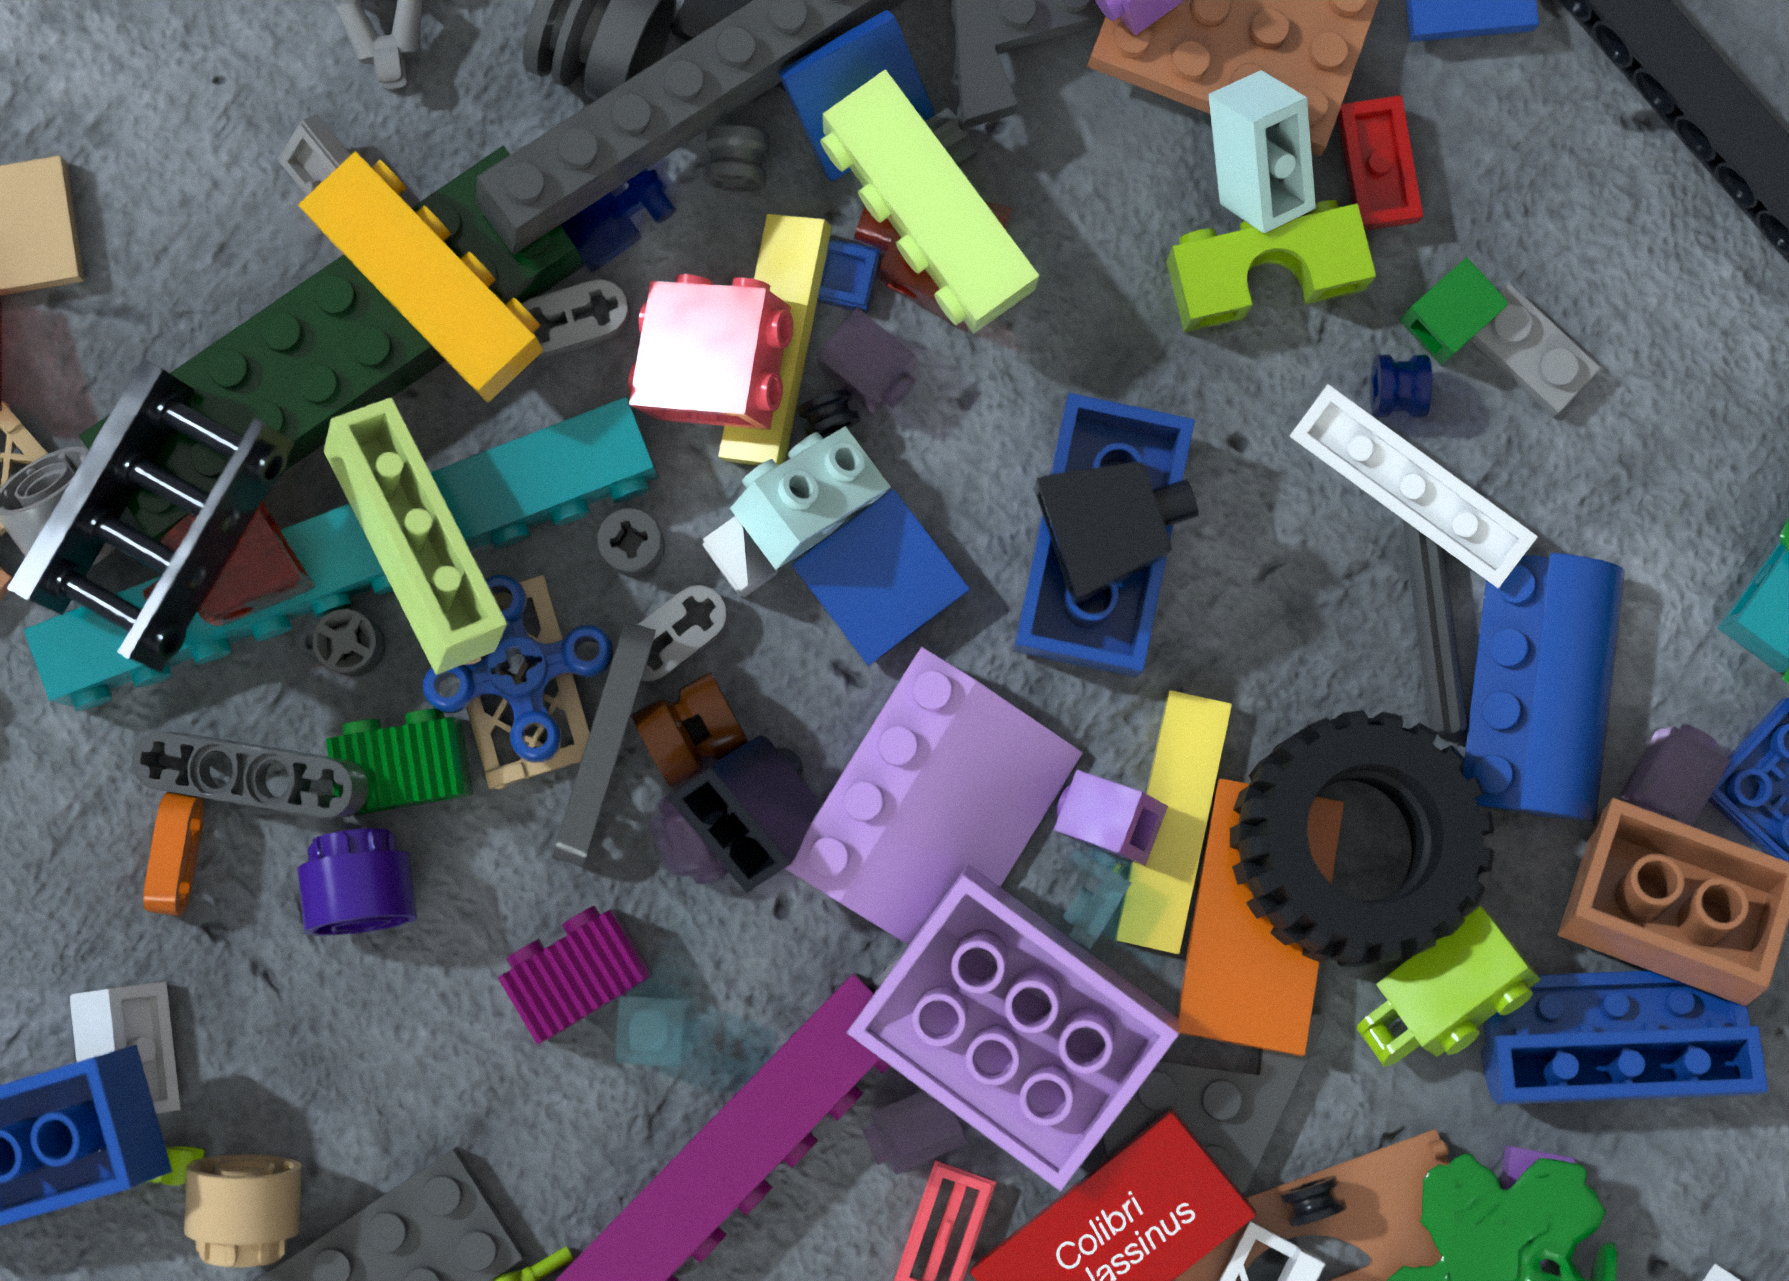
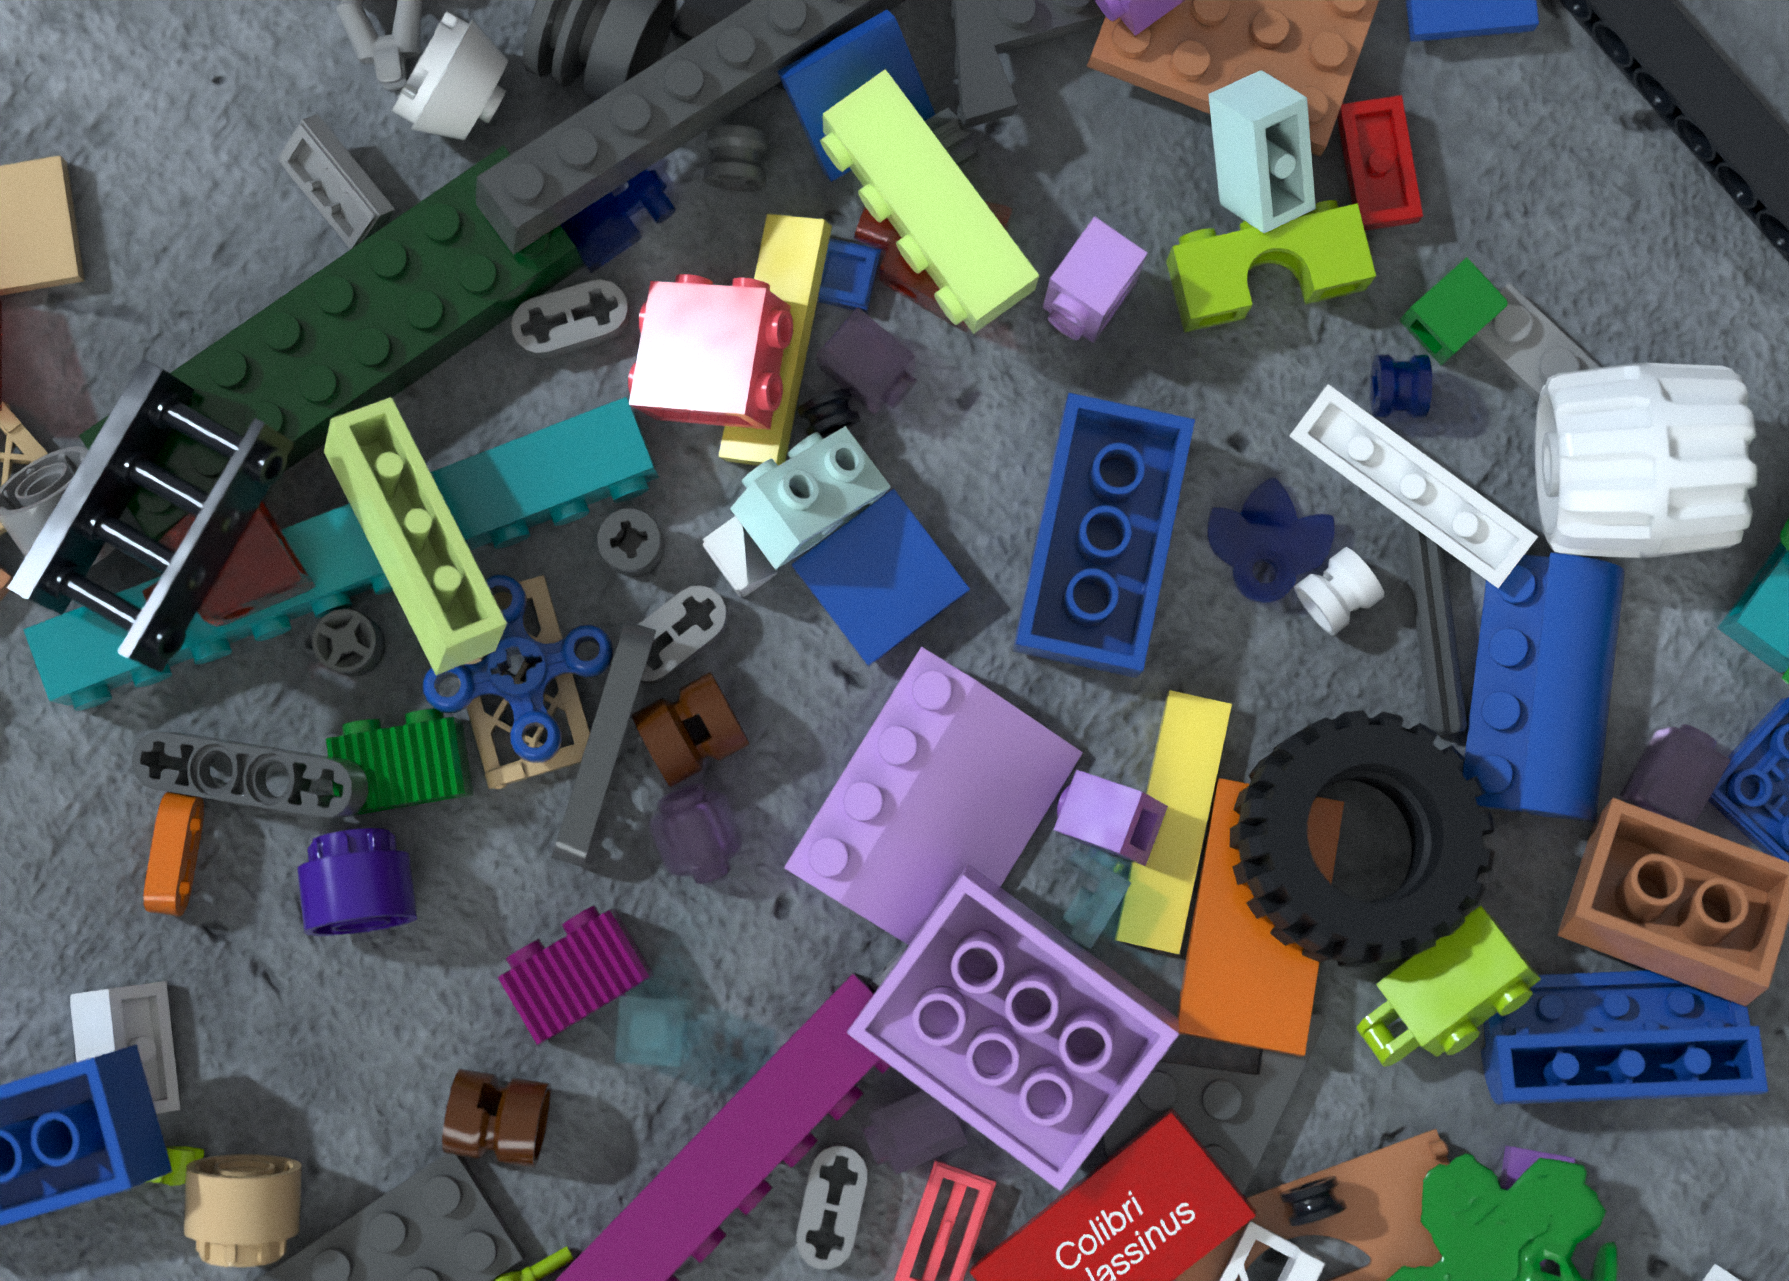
yellow brick [298,151,544,403] -> none
black torso [667,735,819,893] -> none
black torso [1033,462,1199,605] -> none
none -> white cone [391,11,508,140]
none -> reddish brown wheel [442,1069,551,1168]
none -> light grey beam [796,1143,868,1269]
none -> lavender brick [1043,216,1148,343]
none -> clear blue plate [1207,478,1335,603]
none -> white wheel [1294,547,1384,636]
none -> white wheel [1535,363,1757,558]

